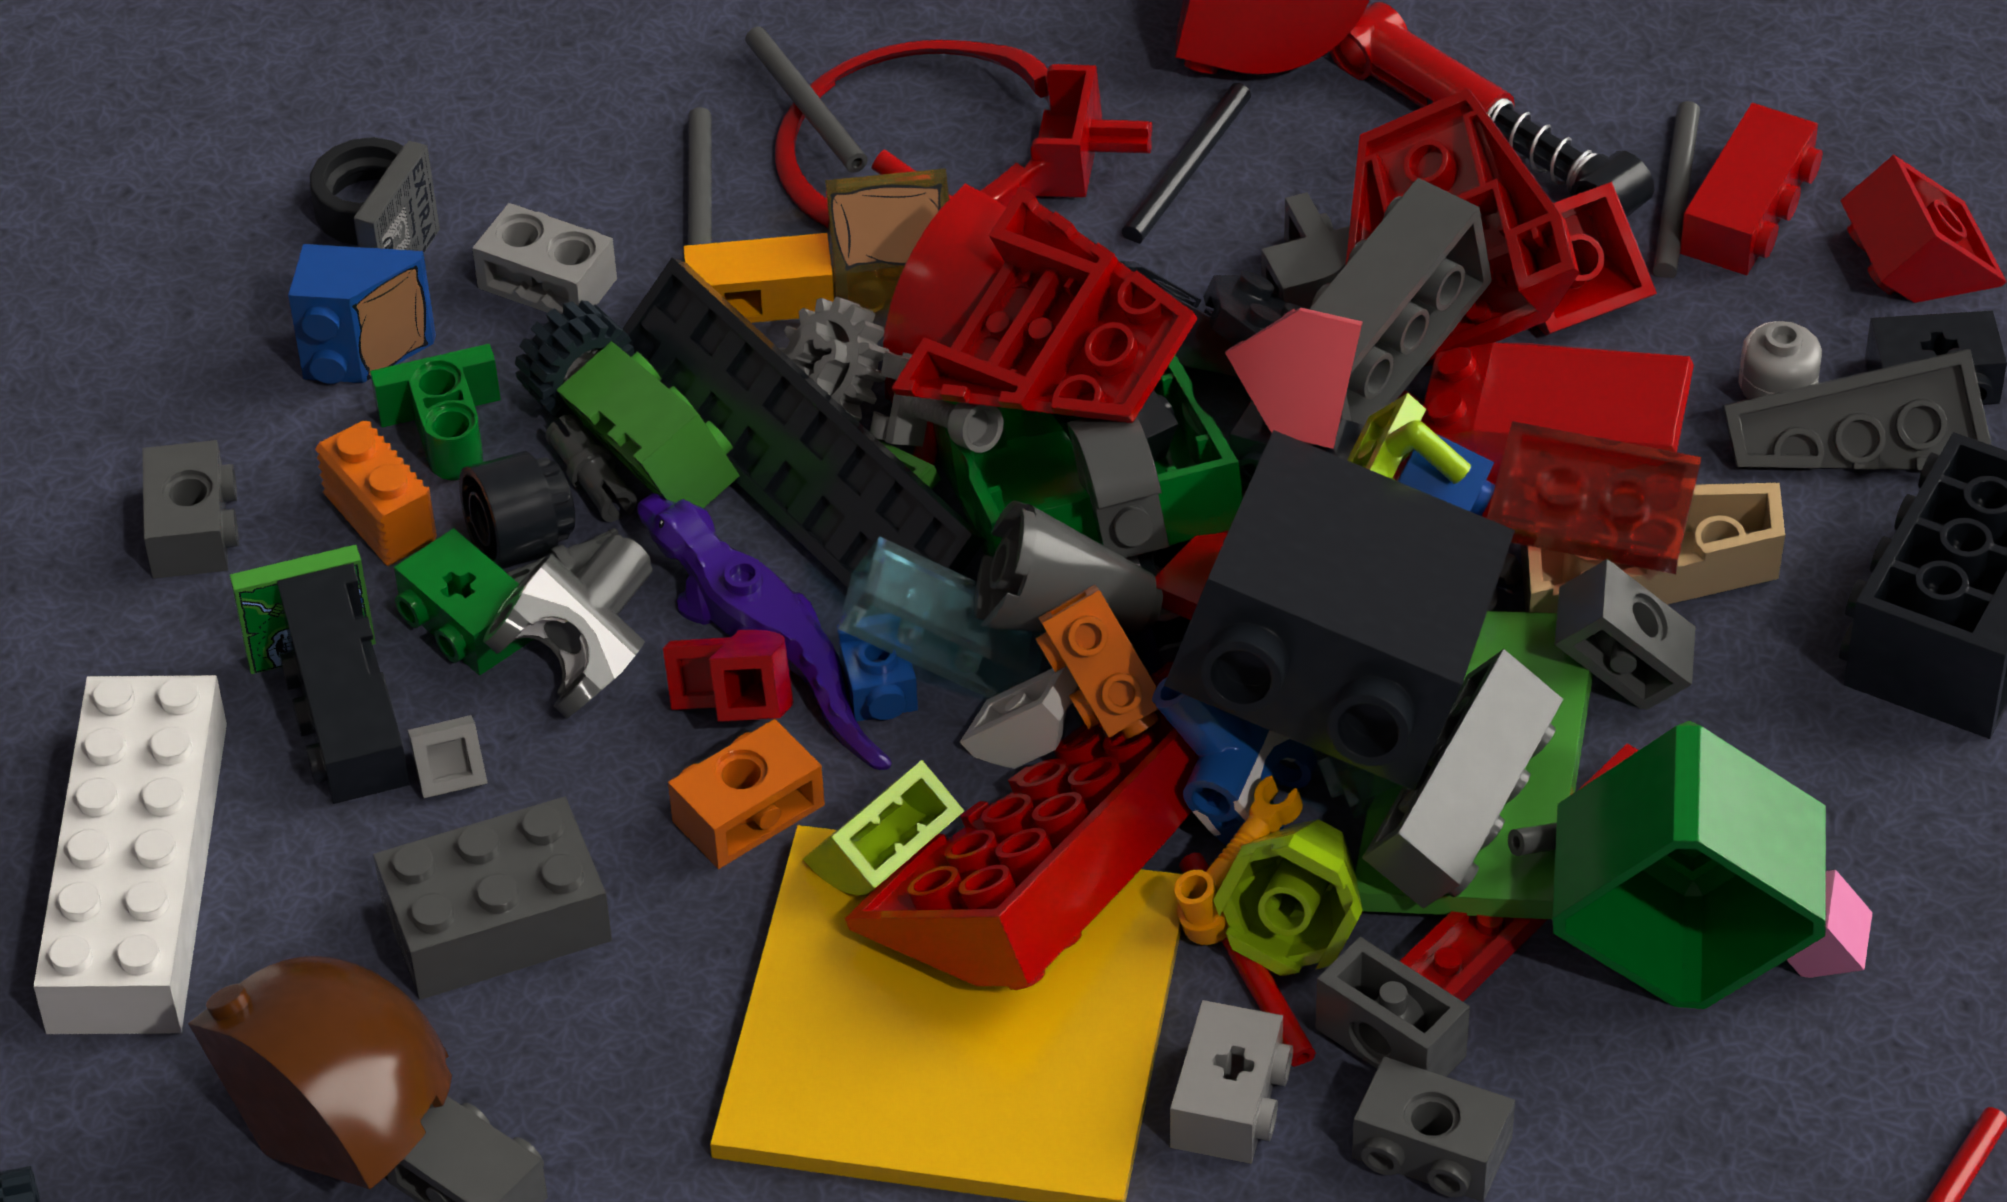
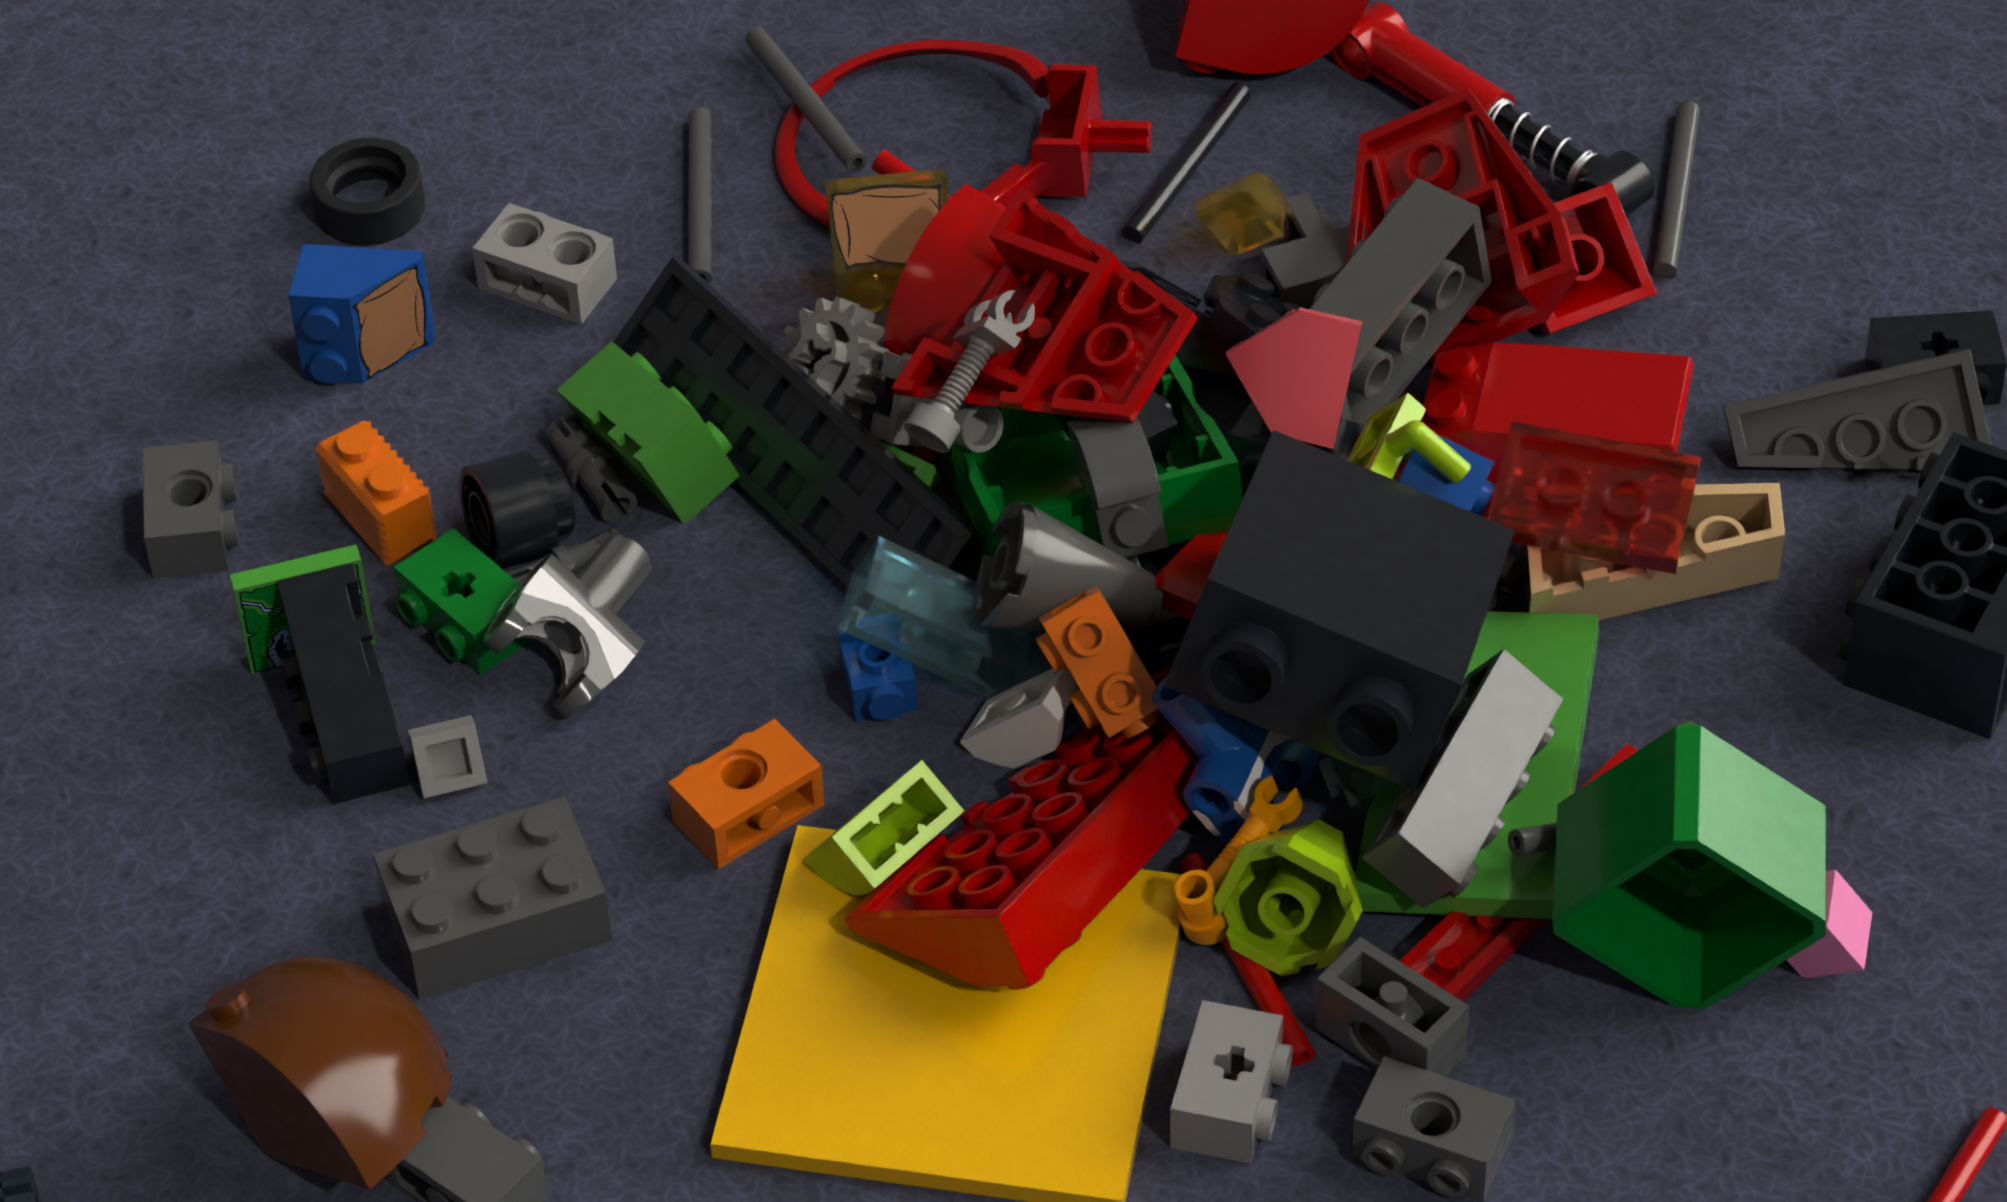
white brick [33,675,227,1034] -> none
dark grey tile [354,141,440,253] -> none
green tile [370,343,501,480] -> none
black bush [515,300,634,418] -> none
dark purple animal [637,493,892,770] -> none
red brick [663,630,794,722] -> none
light orange brick [684,233,834,323] -> none
dark grey brick [1554,559,1696,710] -> none
red brick [1680,102,1823,276] -> none
light grey head [1738,321,1822,399] -> none
red slope [1840,154,2007,303] -> none
none -> light grey bar [904,290,1035,453]
none -> clear yellow brick [1196,172,1284,255]

